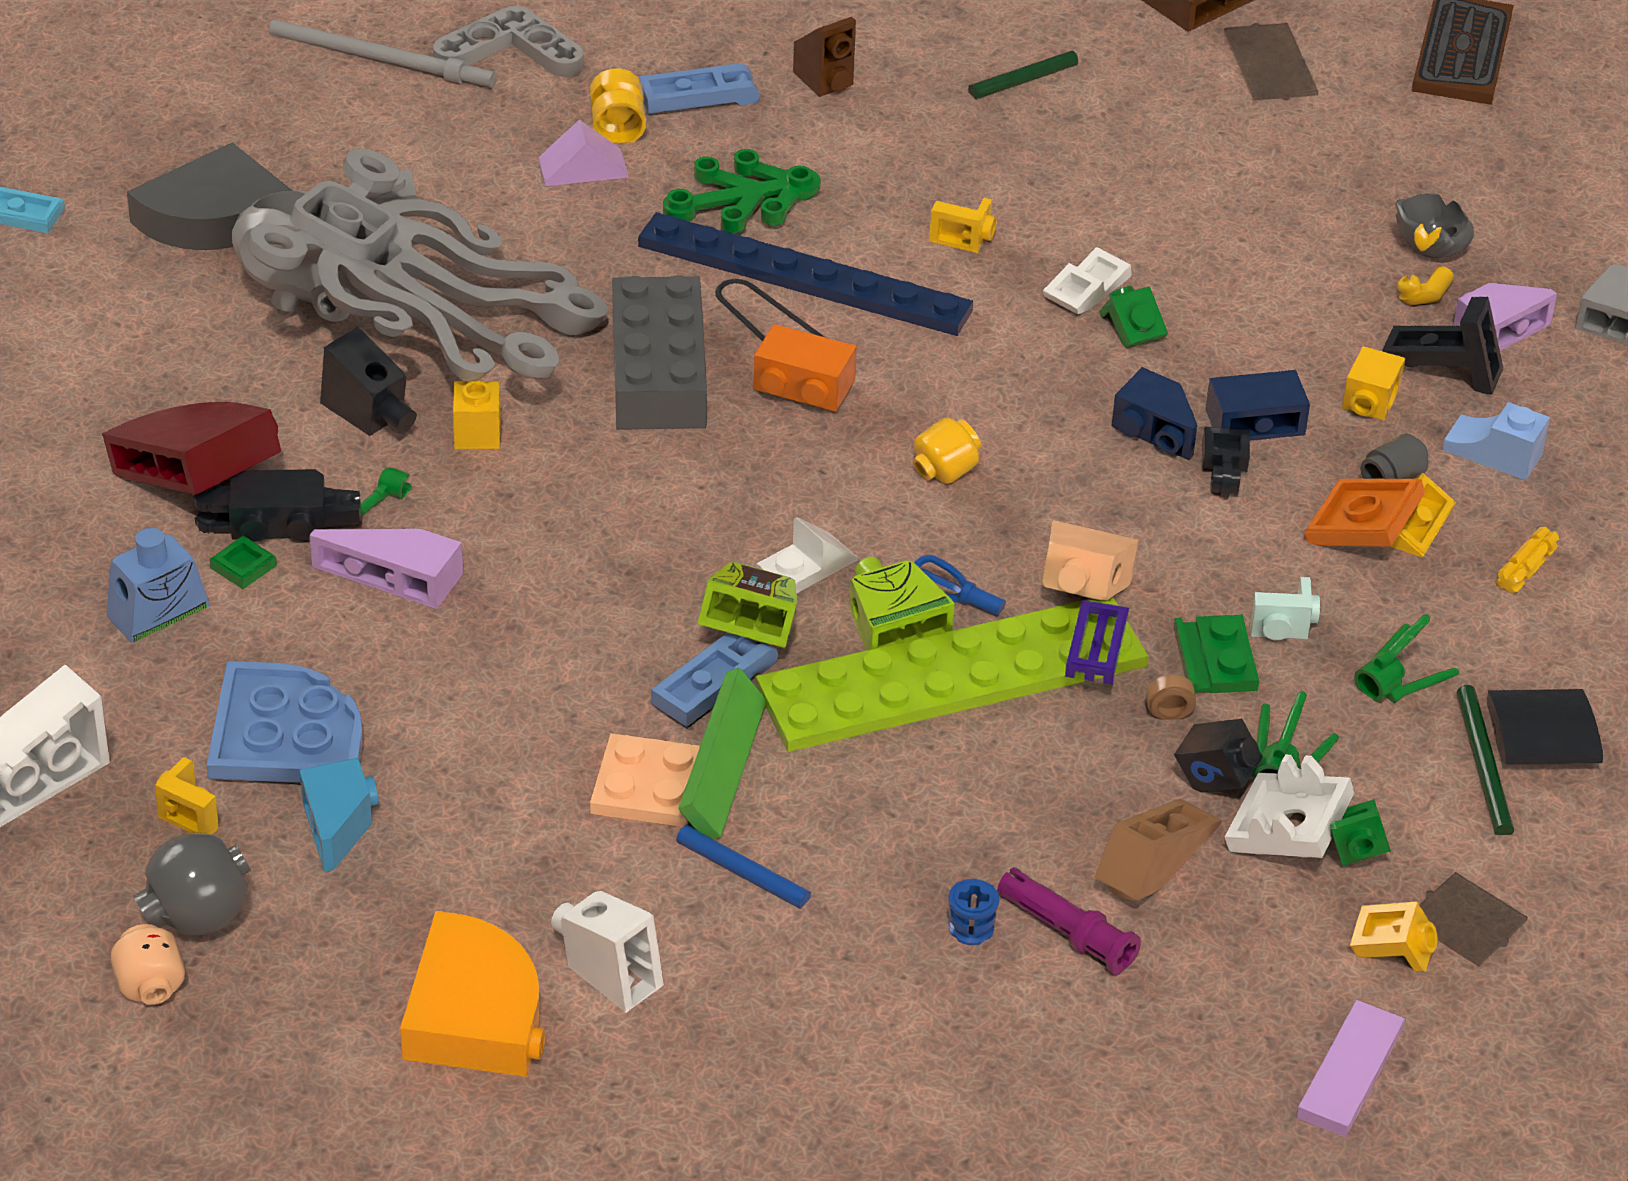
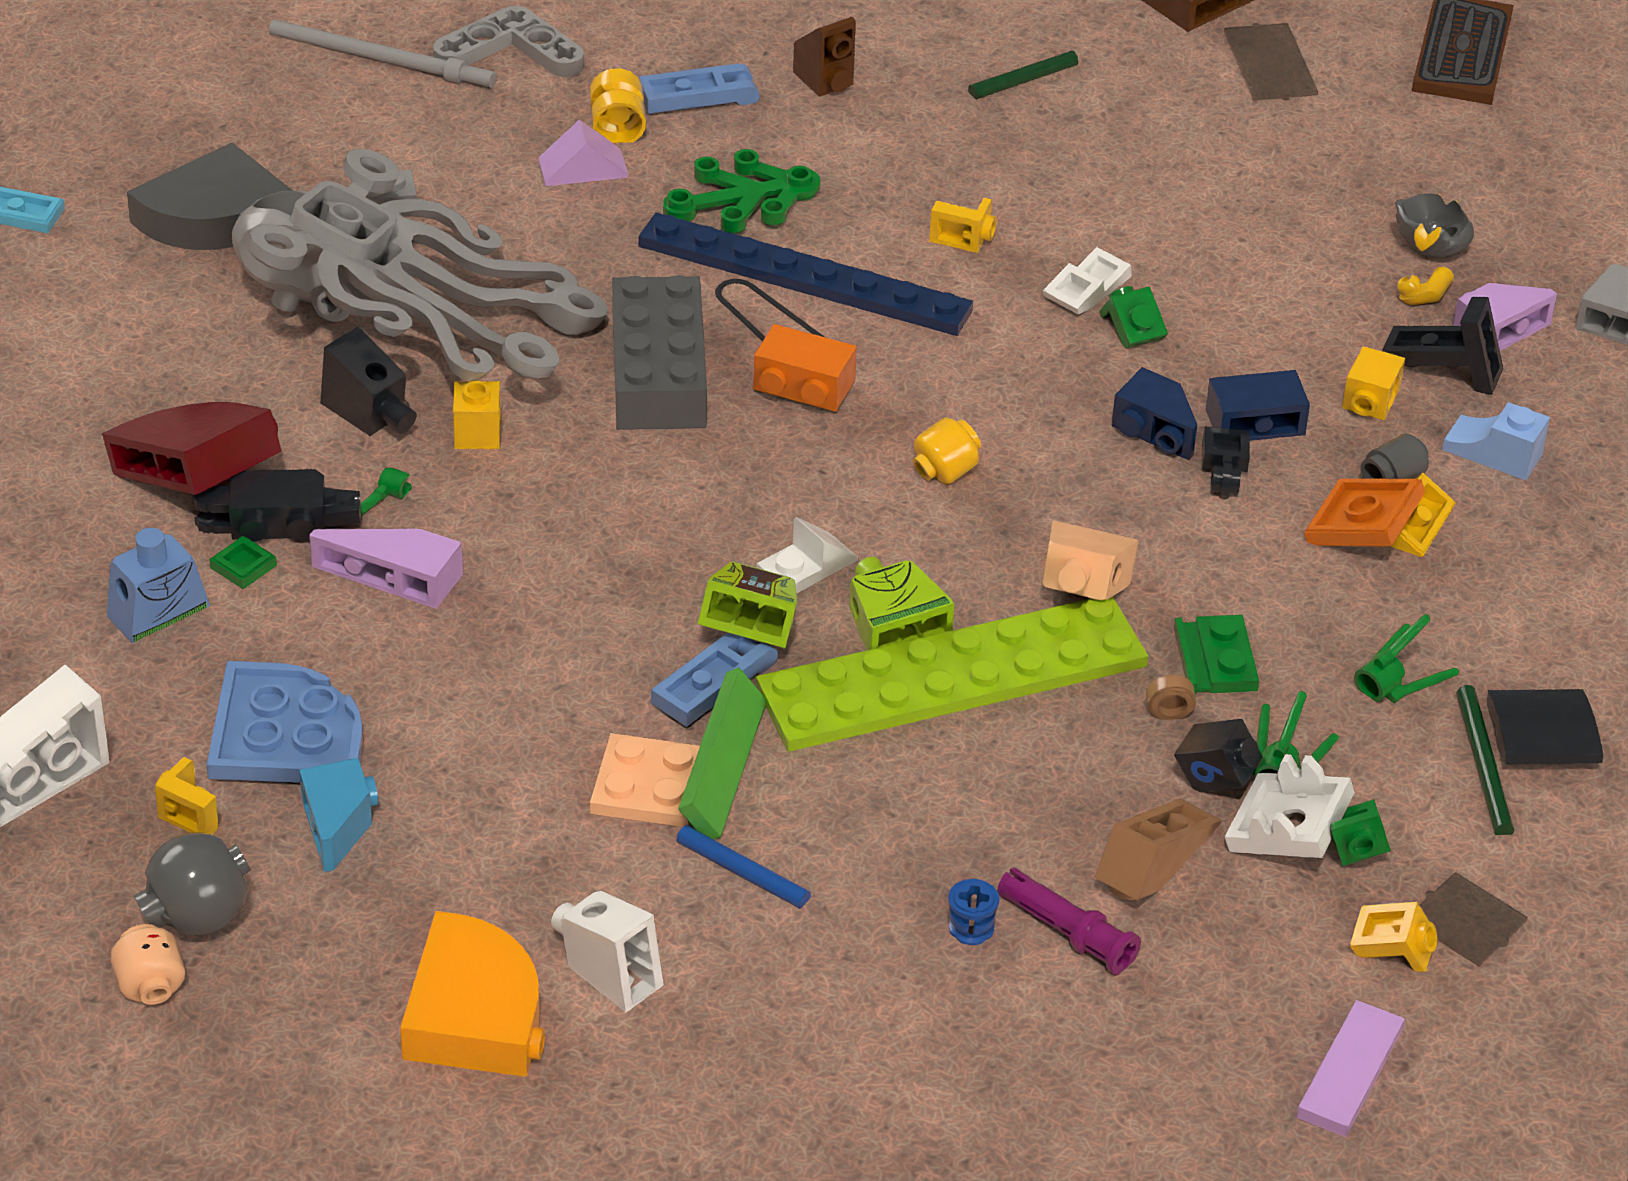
blue piece [914,555,1006,617] -> none
dark purple tile [1065,600,1129,685] -> none
light aqua bracket [1250,577,1320,640] -> none
yellow axle [1496,526,1559,593] -> none

